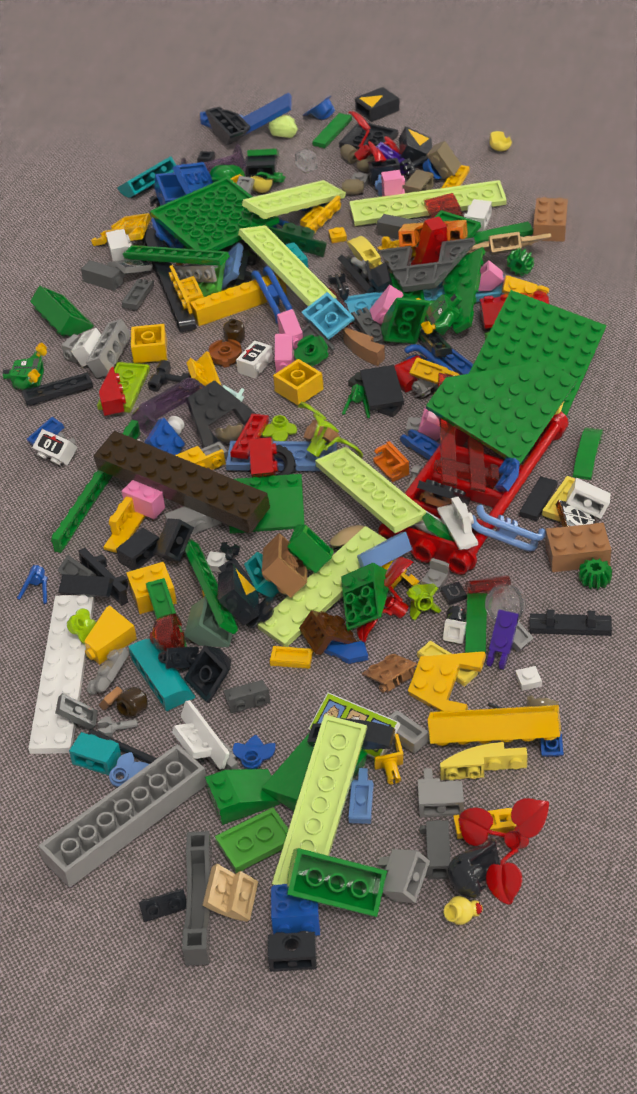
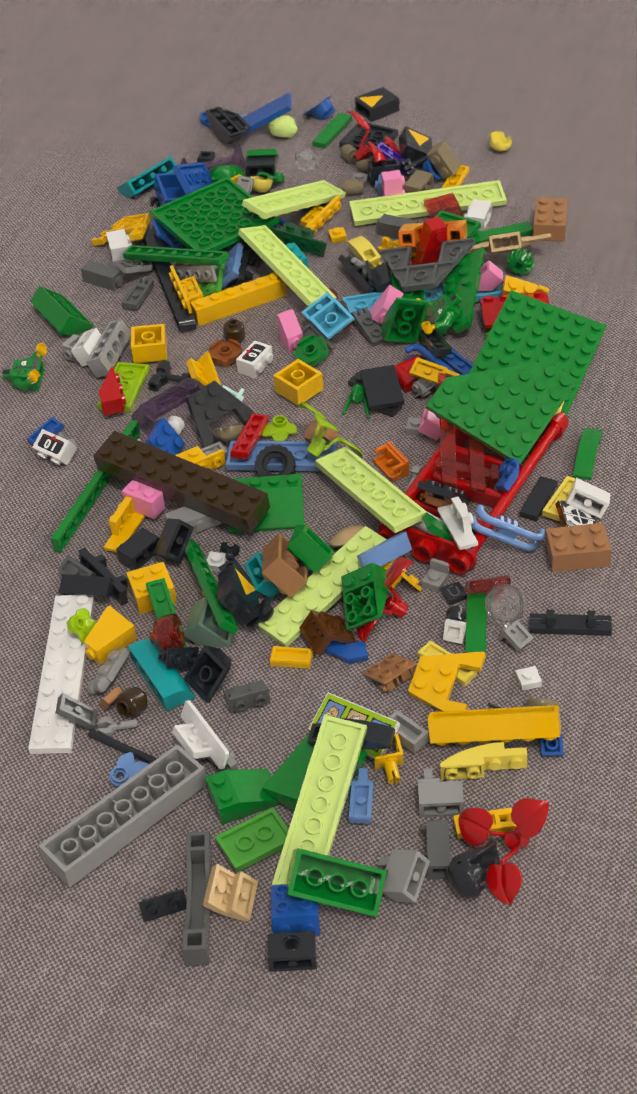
blue plant [17,565,48,604] -> none
black plate [22,372,93,406] -> none
teal brick [69,732,121,776] -> none
blue plate [233,735,276,769] -> none
red brick [249,437,278,477] -> none
blue piece [251,266,293,324] -> none
bright pink slope [275,334,295,373] -> none
black hinge [328,273,349,300] -> none
medium nougat slope [343,327,385,366] -> none
blue hinge [400,429,440,460] -> none
lime brick [407,583,442,620] -> none
light yellow animal [444,896,483,925] -> none
dark purple hinge [486,610,519,670] -> none
green gear [578,557,612,590] -> none

